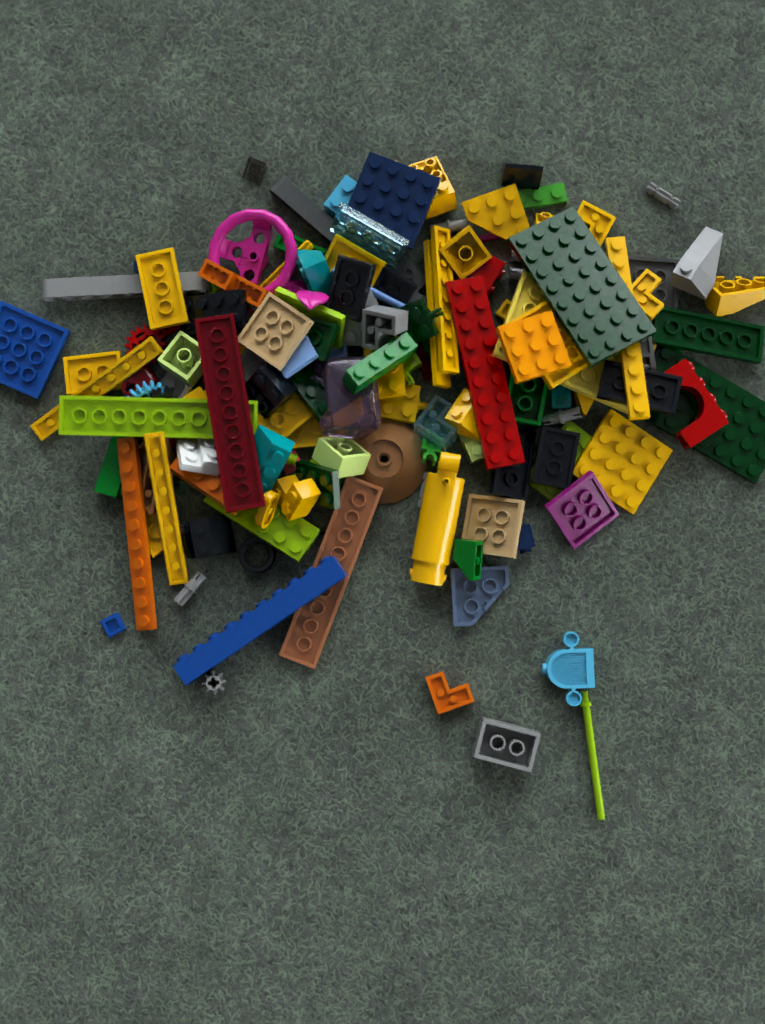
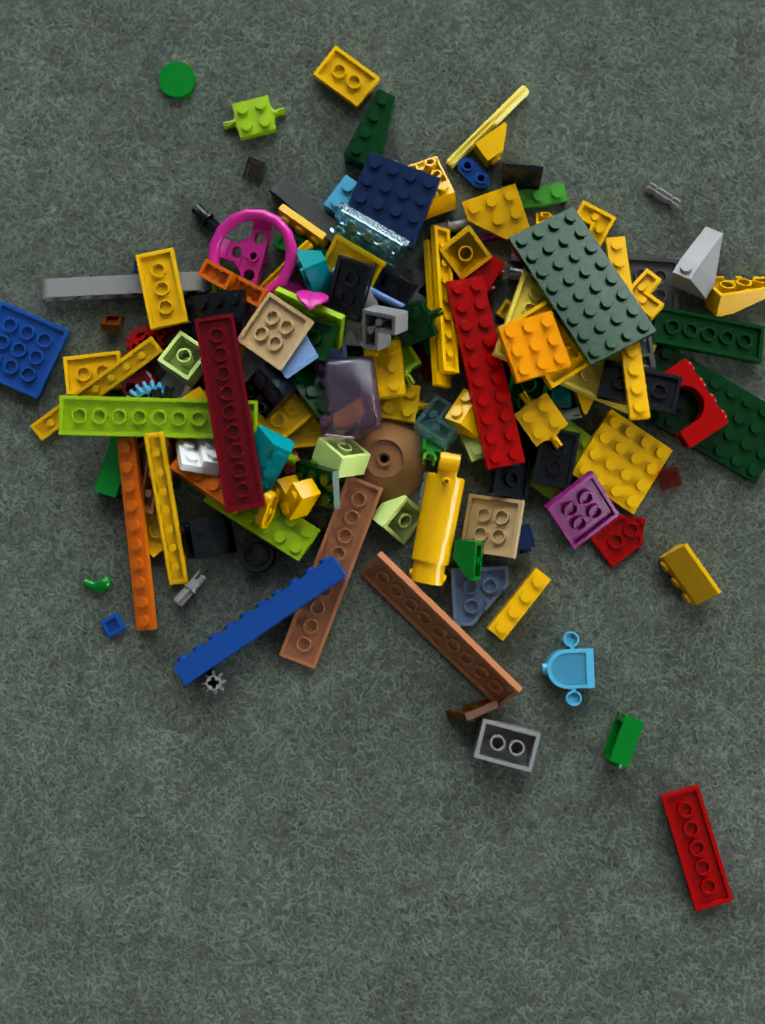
brick [342,331,418,395] -> none
orange plate [425,671,475,715] -> none
lime bar [580,690,605,820] -> none
none -> green arm [82,576,112,593]
none -> reddish brown plate [100,314,124,332]
none -> green tile [158,61,196,100]
none -> black axle [192,204,220,233]
none -> lime plate [223,95,286,141]
none -> yellow plate [278,204,328,248]
none -> yellow plate [313,45,380,110]
none -> dark green wedge [344,89,395,171]
none -> nougat plate [360,551,523,708]
none -> yellowish green slope [372,495,420,545]
none -> light yellow axle [446,85,529,169]
none -> reddish brown wing [446,699,499,723]
none -> blue plate [457,158,490,191]
none -> yellow slope [473,122,507,168]
none -> yellow brick [486,568,551,641]
none -> yellow plate [515,390,569,449]
none -> red tile [589,515,646,568]
none -> green window [602,711,645,769]
none -> clear red plate [658,466,683,490]
none -> yellow slope [659,543,721,605]
none -> red plate [660,784,733,911]

